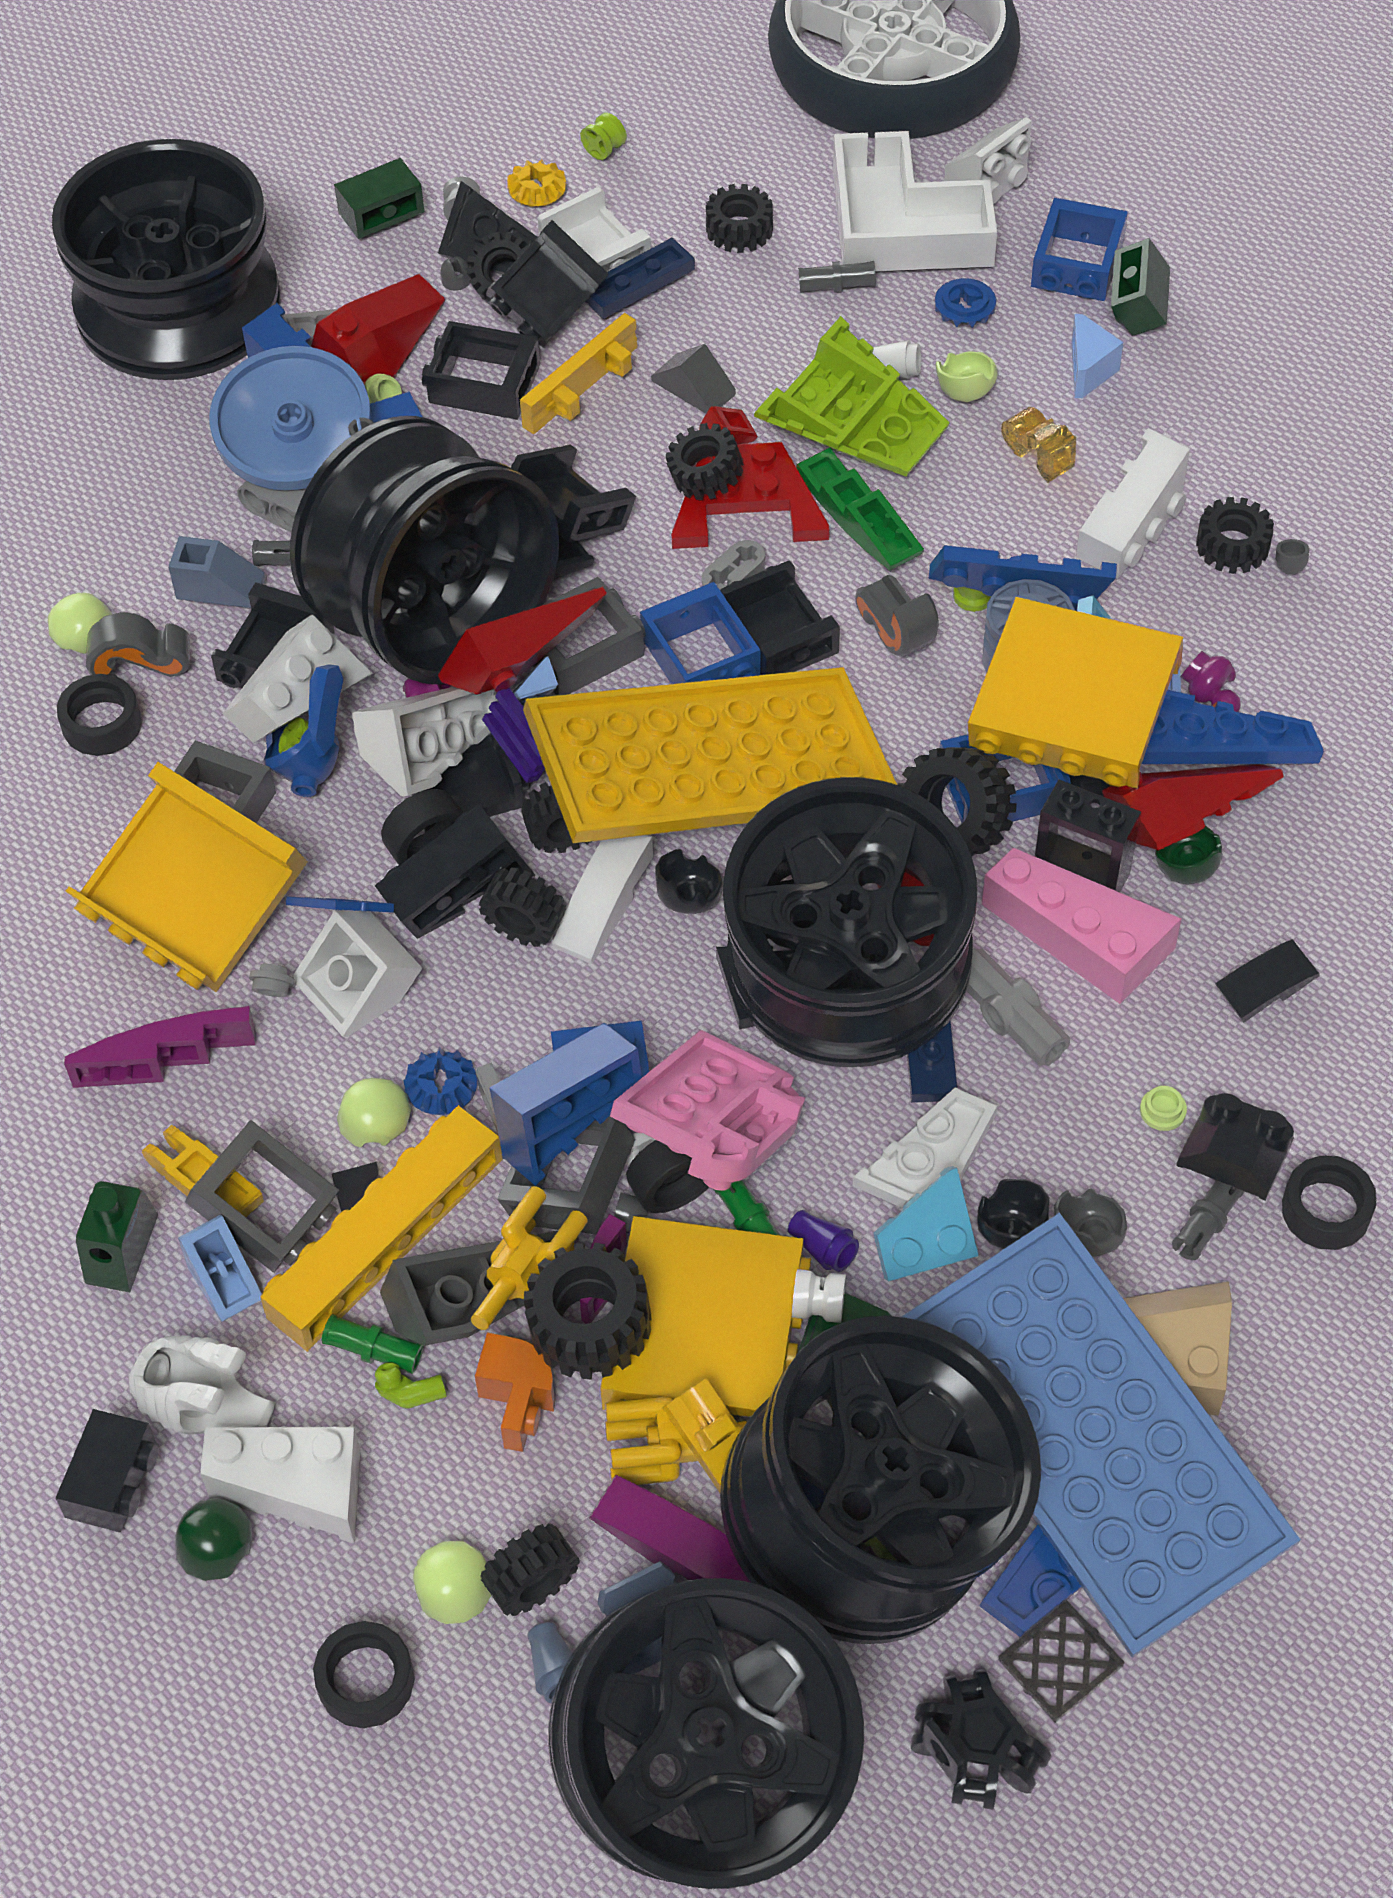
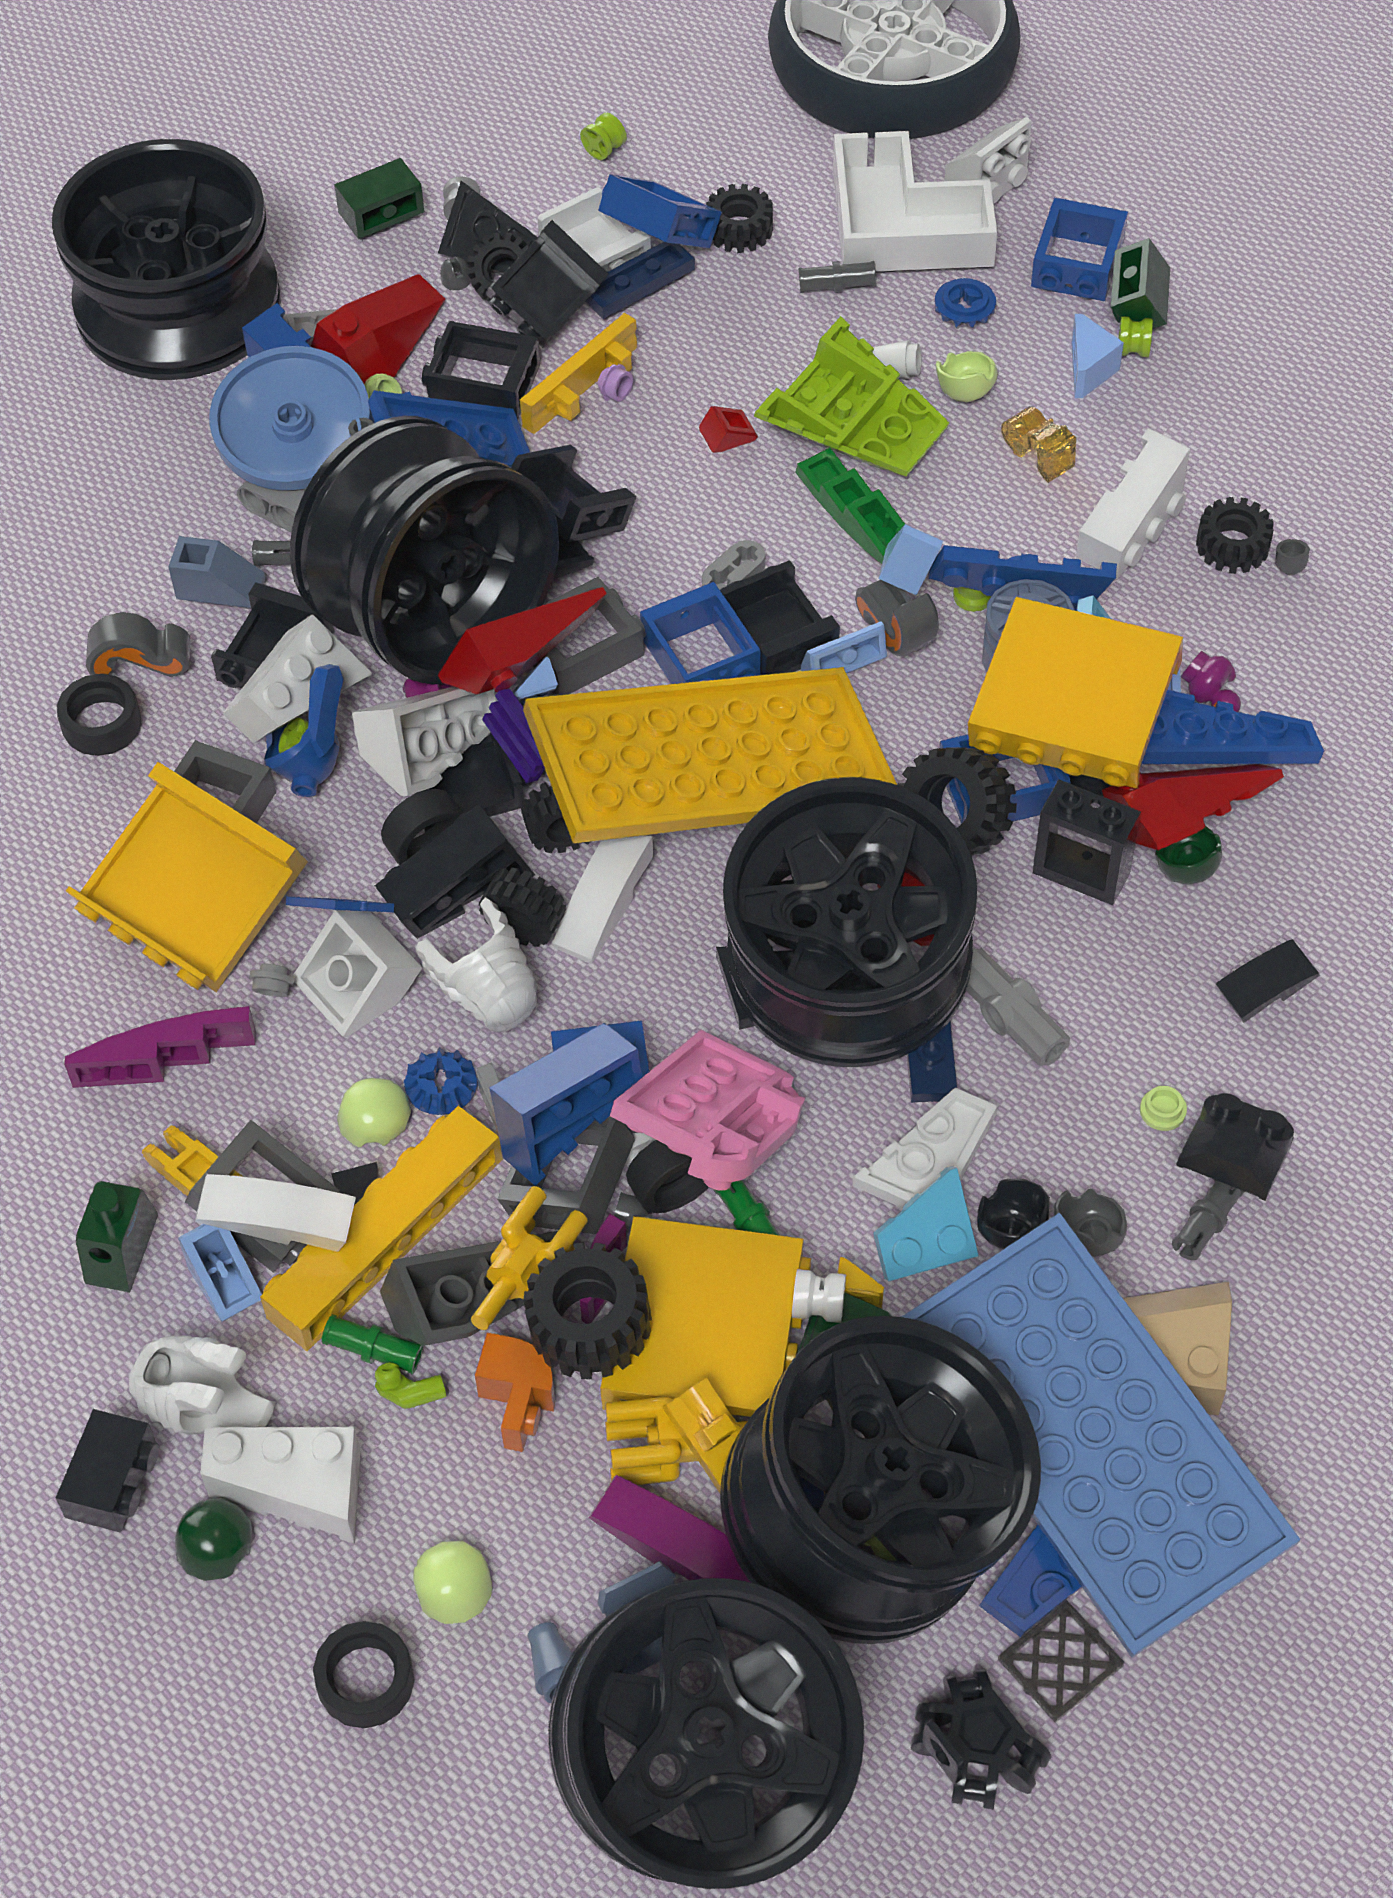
yellowish green hair [48,593,112,654] -> none
black tyre [480,1523,580,1616] -> none
yellow gear [507,159,566,206] -> none
dark grey slope [651,344,736,414] -> none
black hair [655,849,723,914] -> none
black tyre [666,423,744,500] -> none
red wing [671,442,829,549] -> none
dark purple cone [787,1210,859,1272] -> none
bright pink wedge [982,848,1181,1004] -> none
black tyre [1282,1155,1377,1250] -> none
none -> white slope [195,1174,356,1252]
none -> blue wing [368,390,530,468]
none -> white hair [416,897,537,1032]
none -> blue window [598,174,722,248]
none -> lavender plate [598,364,633,402]
none -> light blue slope [801,621,887,673]
none -> yellow slope [837,1257,884,1309]
none -> light blue slope [878,524,943,595]
none -> lime wheel [1118,317,1153,358]

